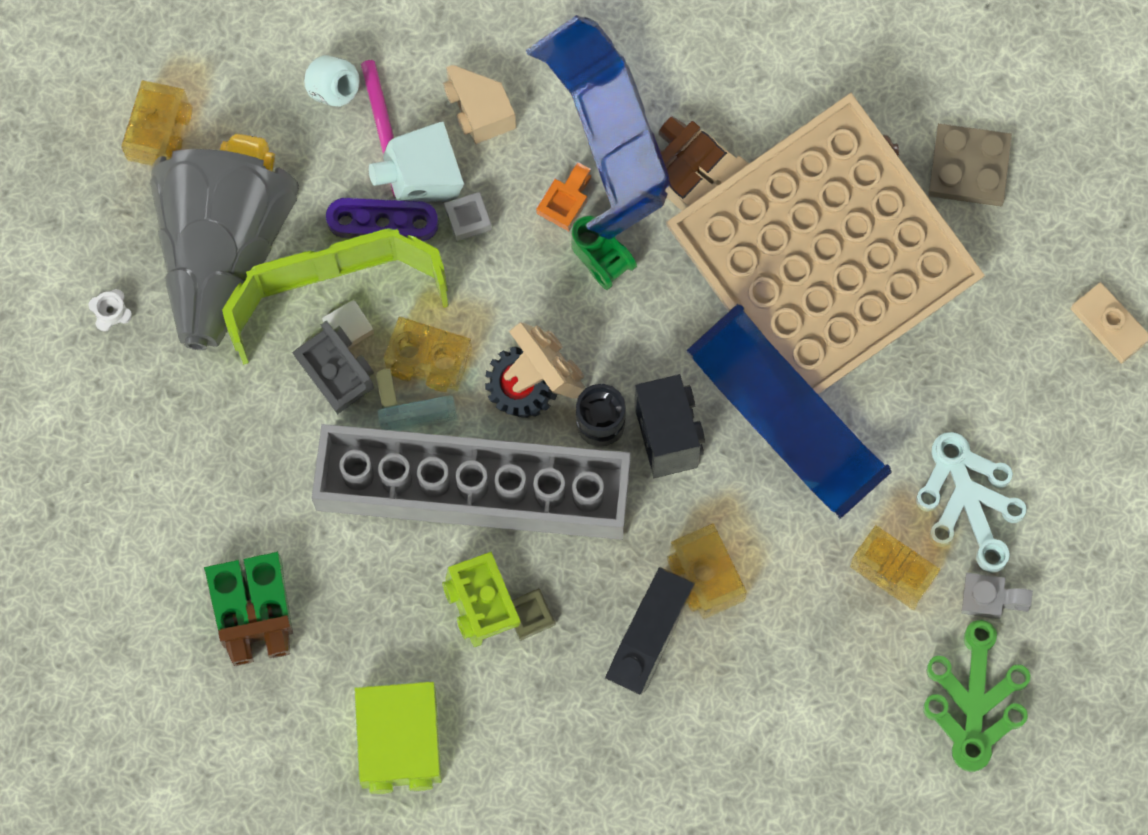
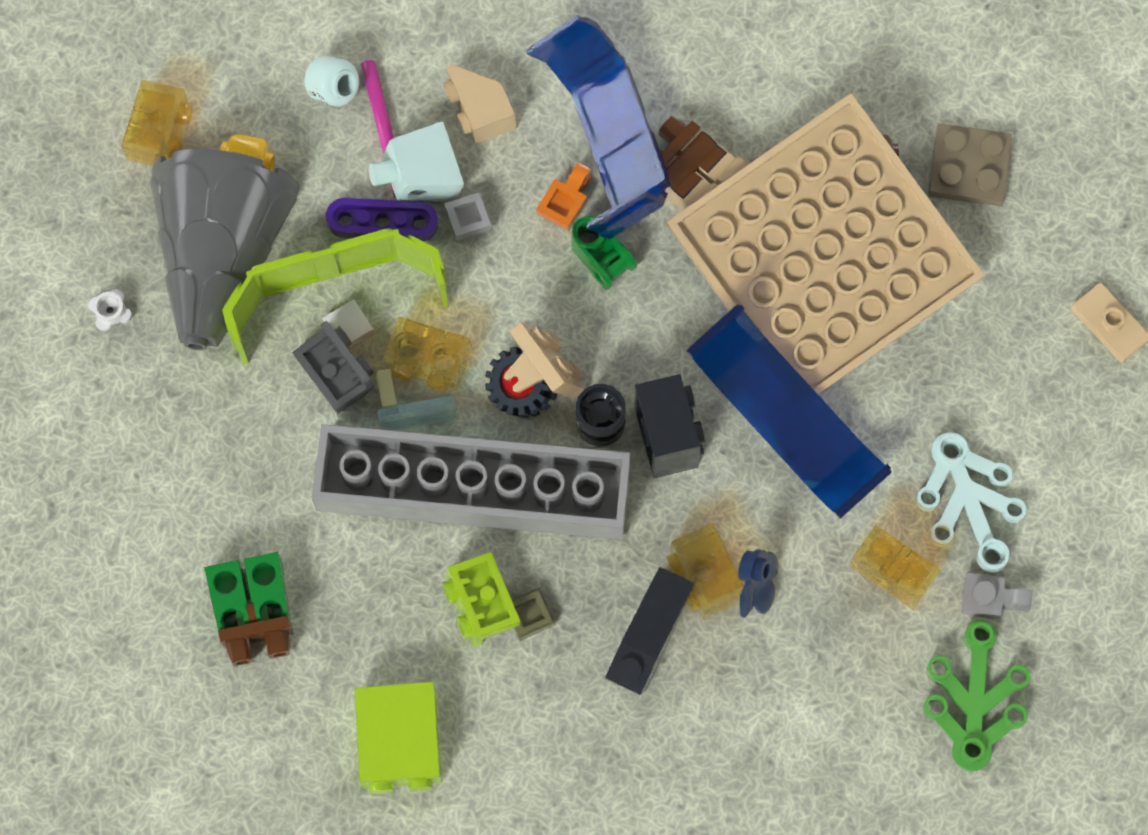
none -> dark blue plate [738,549,778,618]

